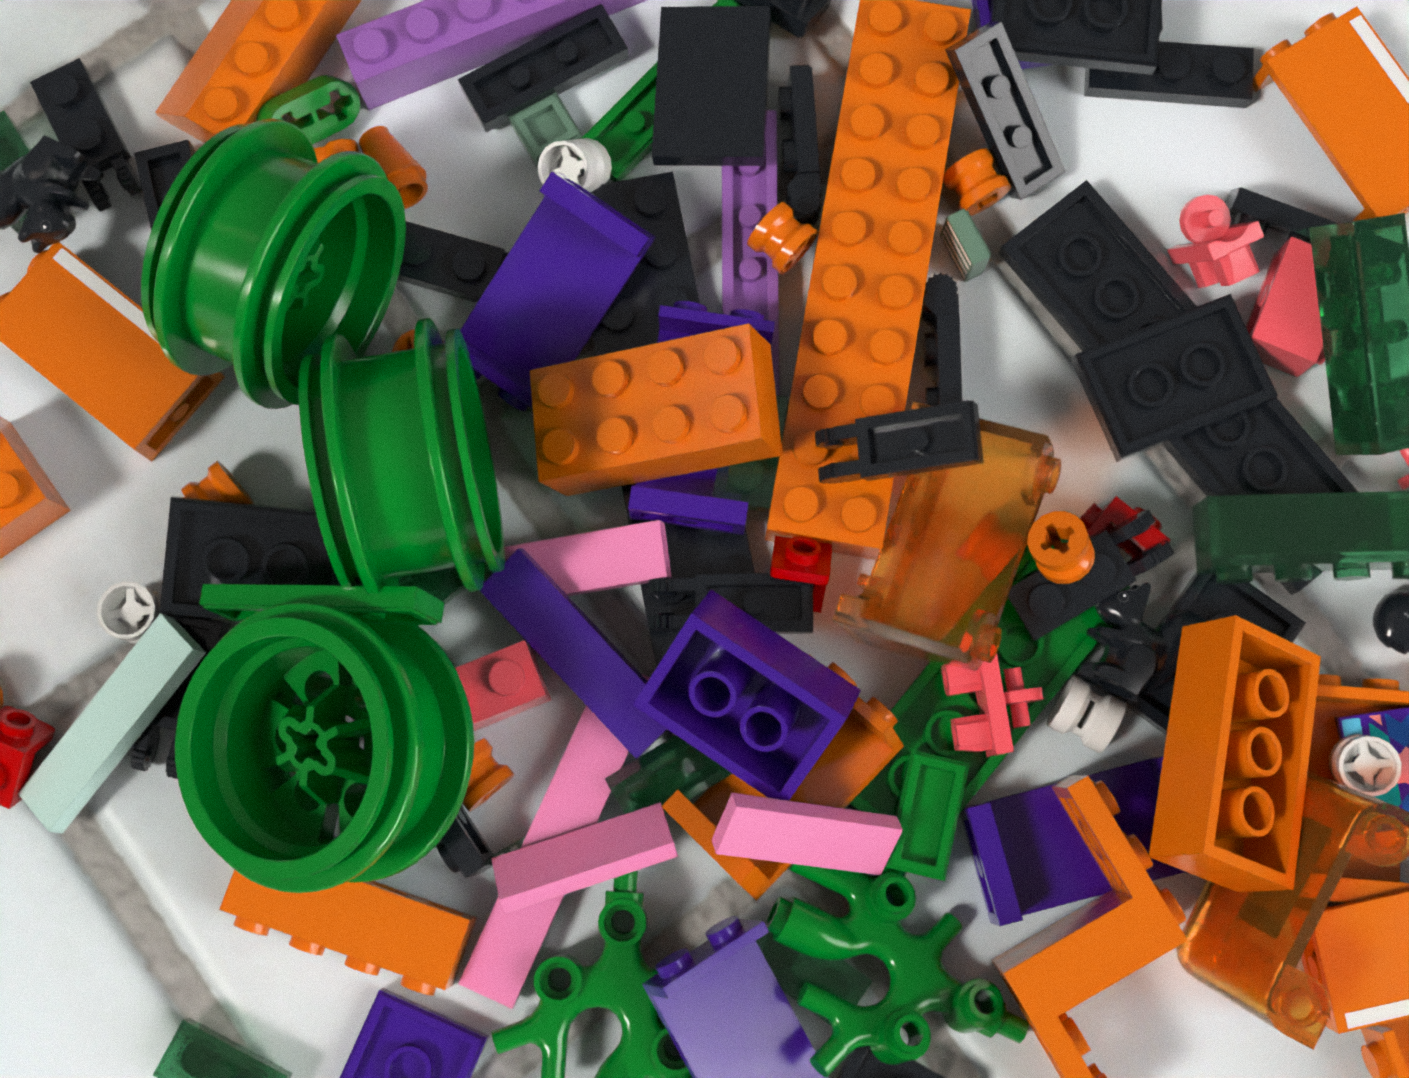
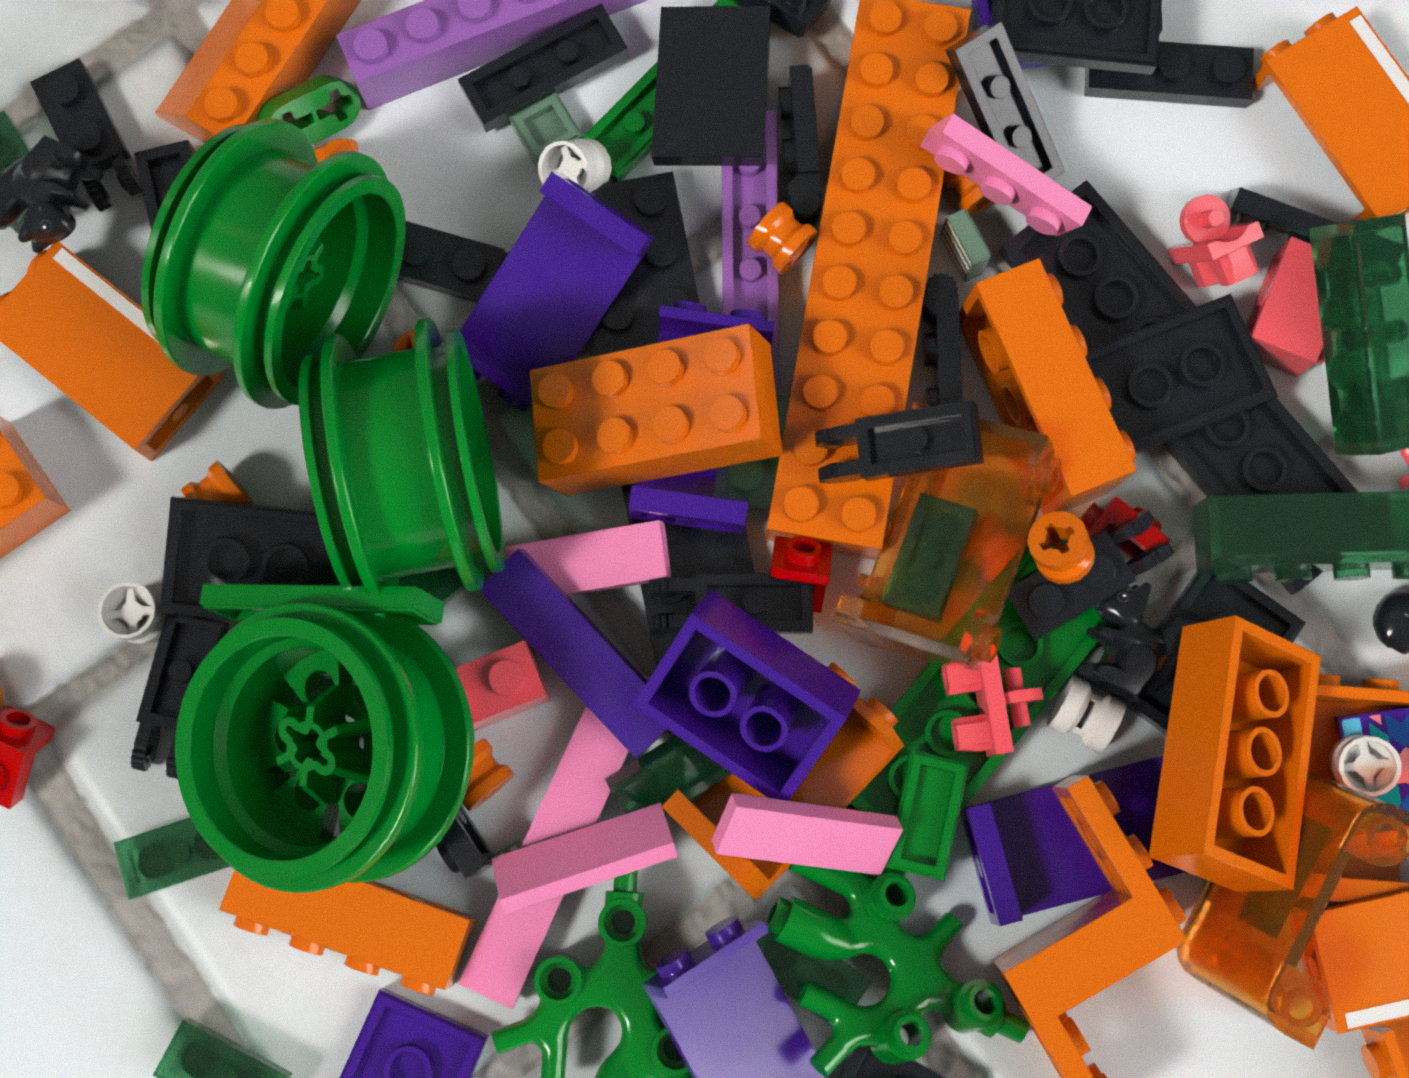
light aqua tile [18,613,206,833] -> none
orange cone [359,126,428,209] -> none
none -> clear green plate [113,817,231,900]
none -> clear green plate [881,493,979,624]
none -> bright pink plate [920,113,1092,236]
none -> orange brick [959,258,1137,515]

